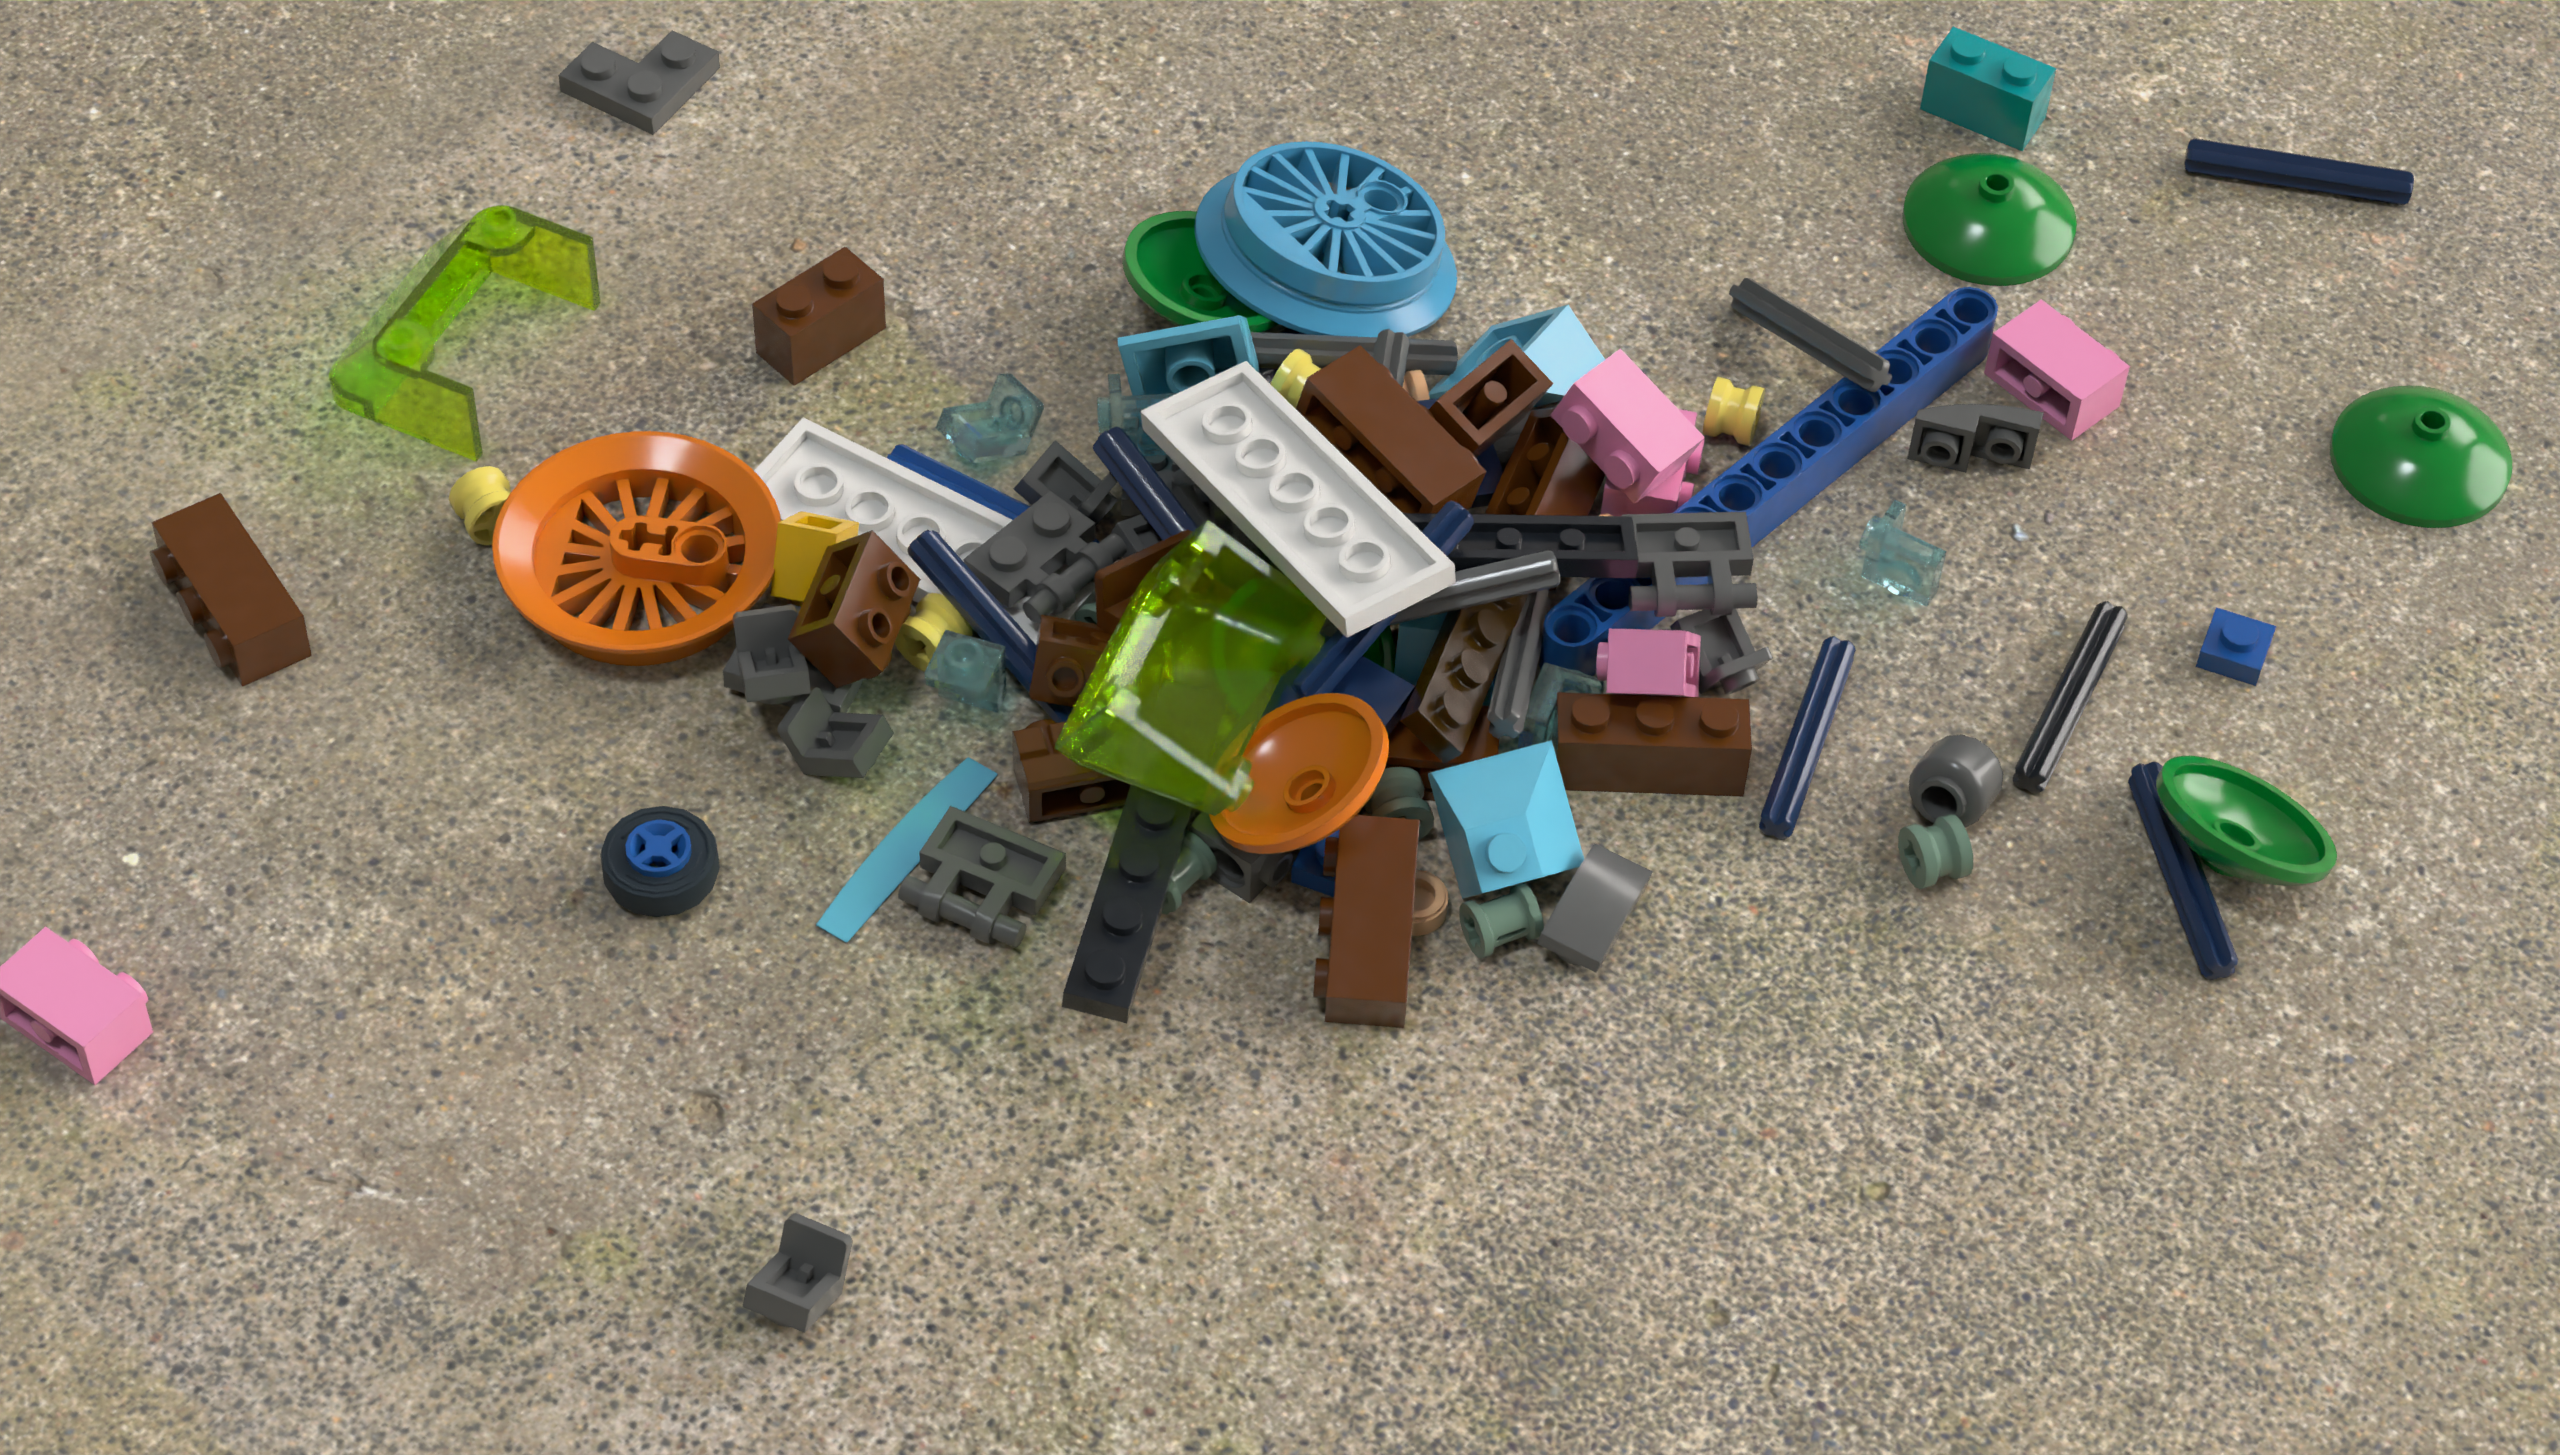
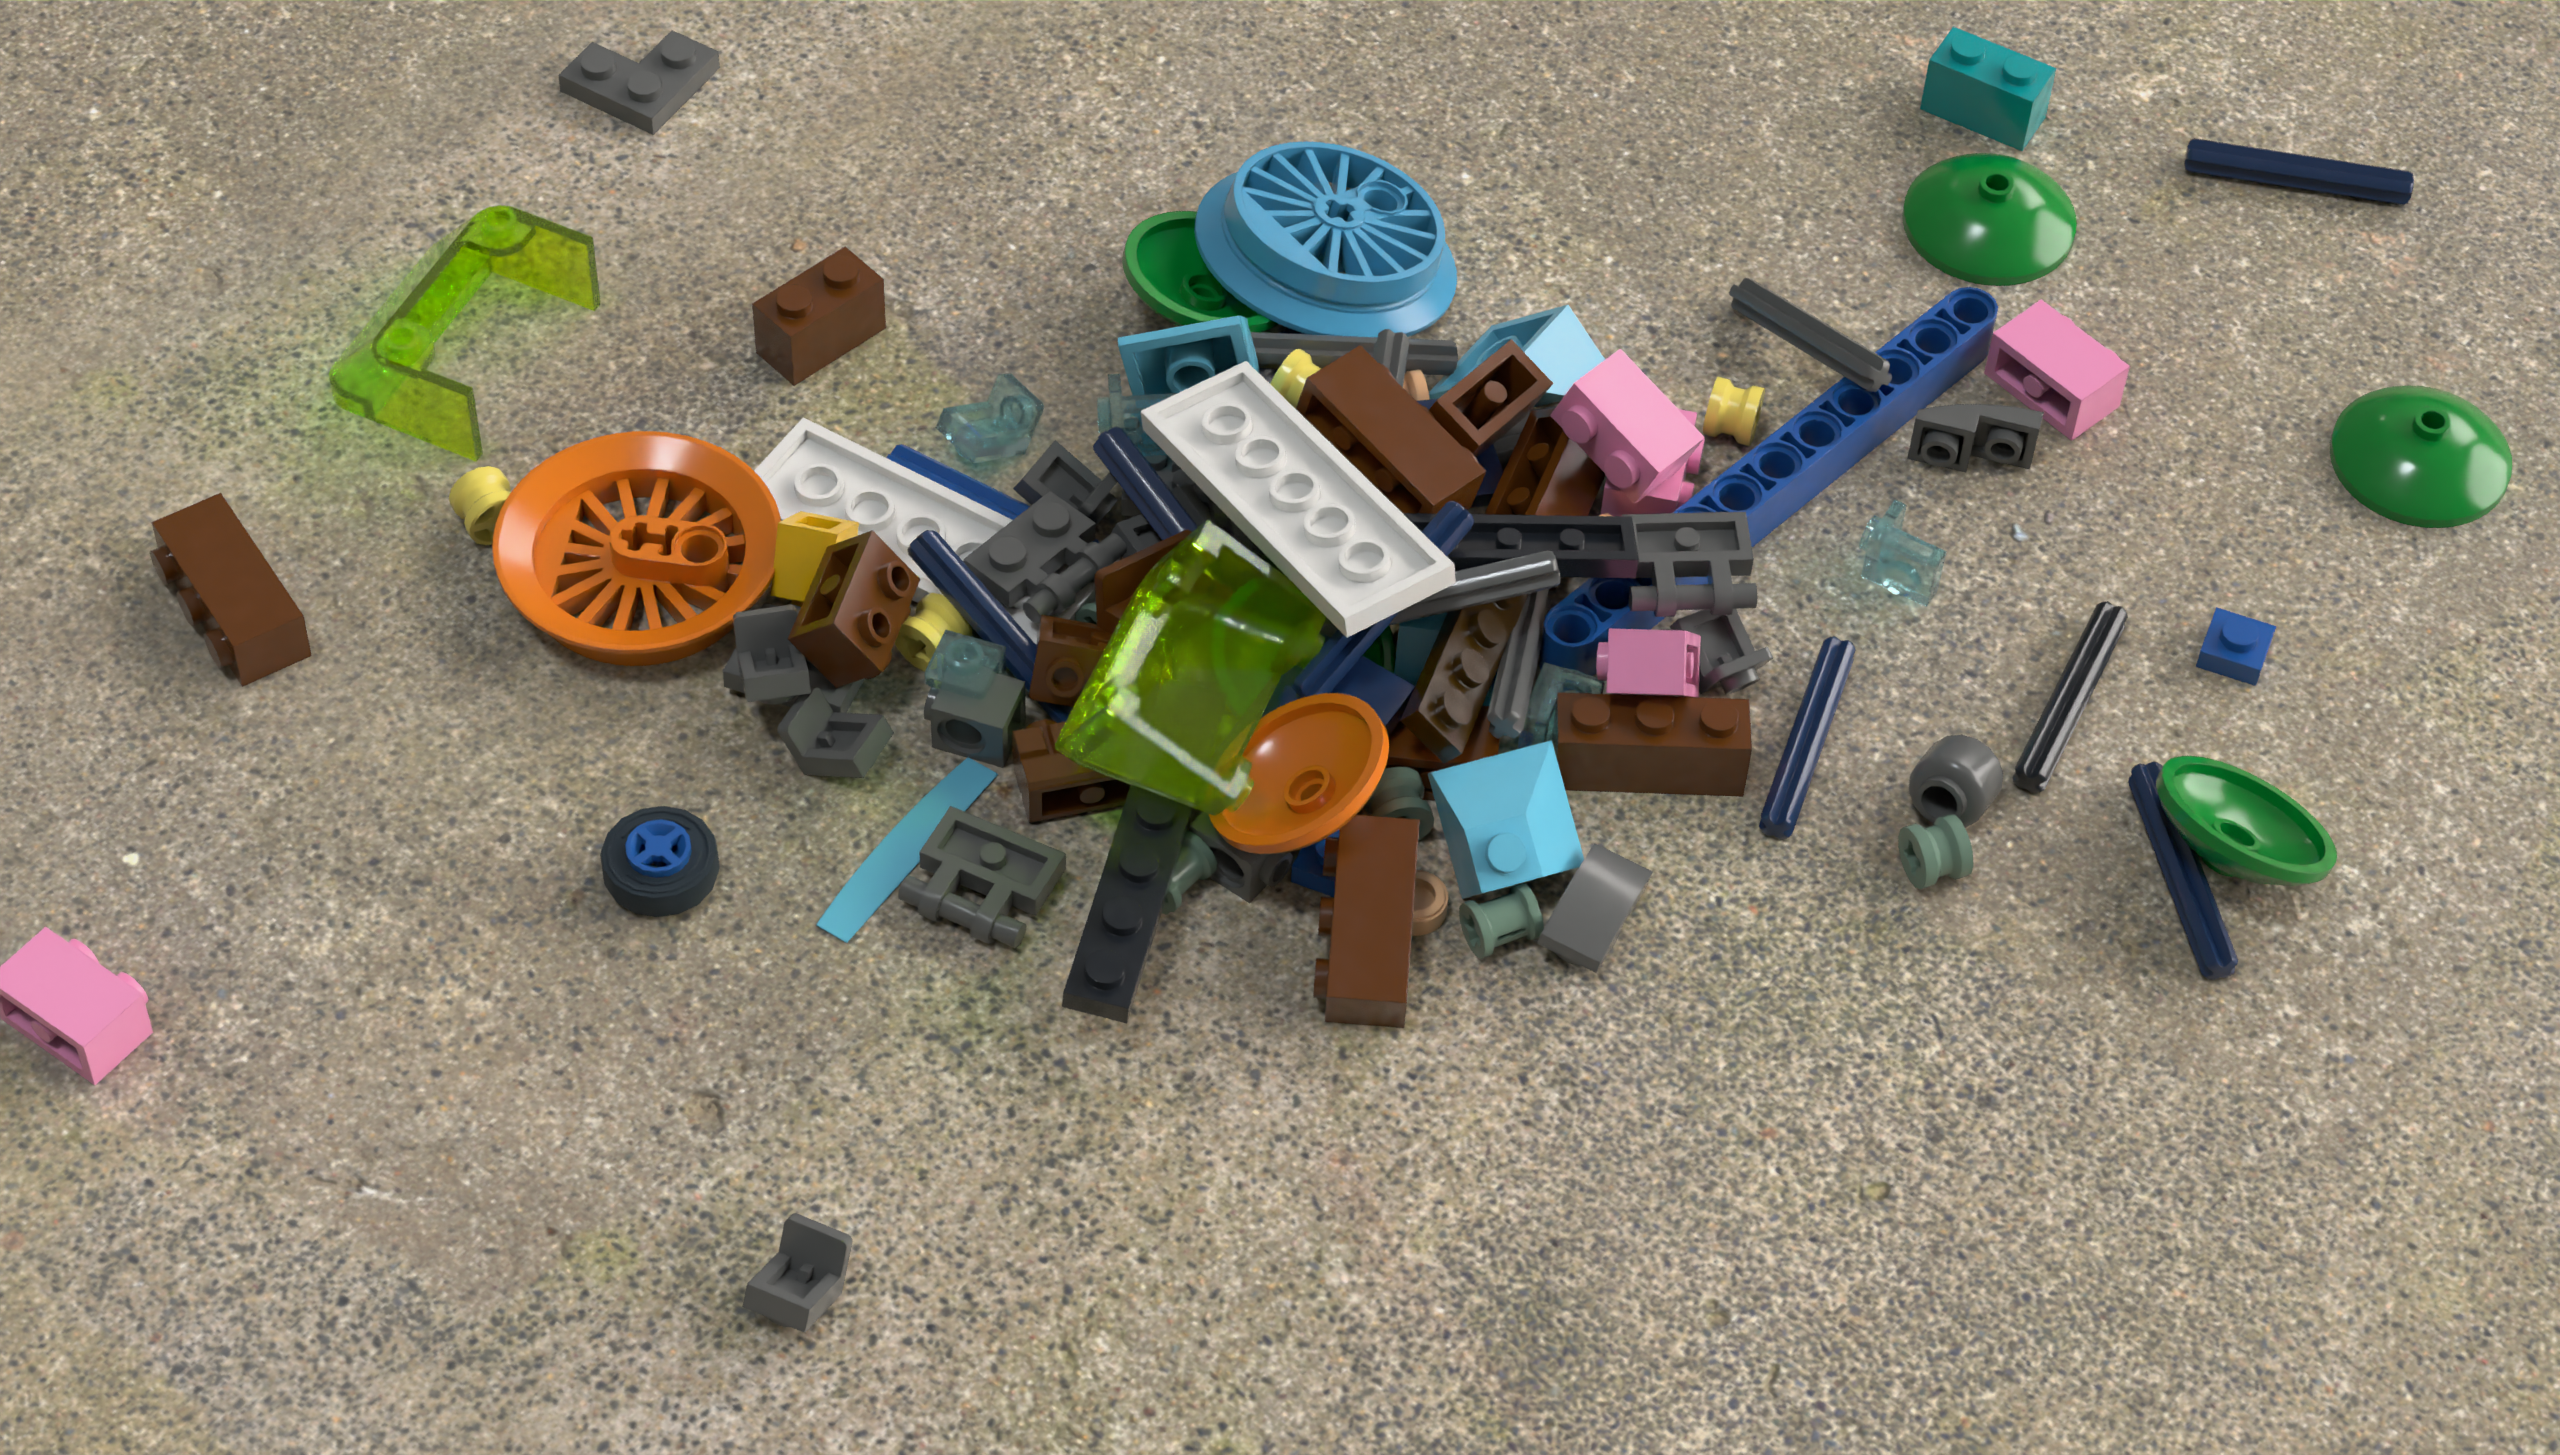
none -> dark grey brick [924,661,1026,768]

